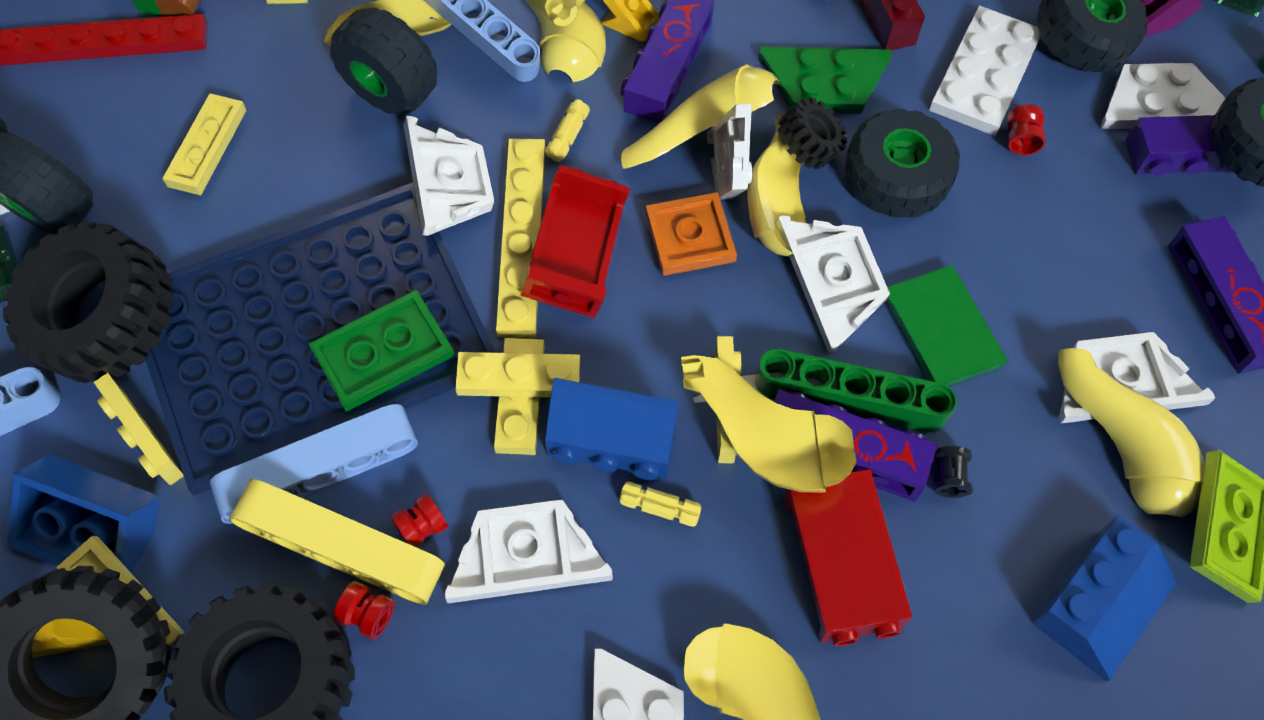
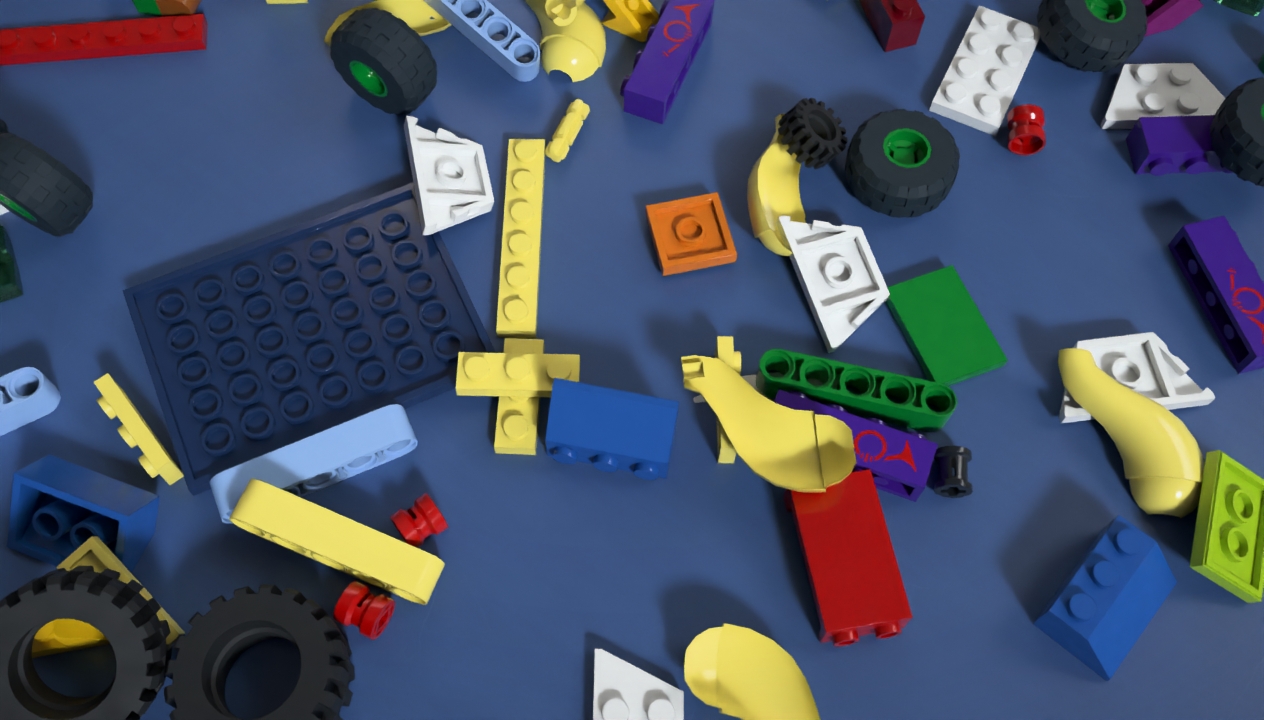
black tyre [3,222,174,383] -> none
light yellow plate [162,94,247,196] -> none
green tile [308,289,455,412] -> none
white wing [445,500,613,603] -> none
red panel [520,165,630,319] -> none
light yellow axle [620,482,701,527] -> none
light yellow animal [621,64,783,169] -> none
white wing [707,104,752,200] -> none
green wing [758,47,893,113] -> none

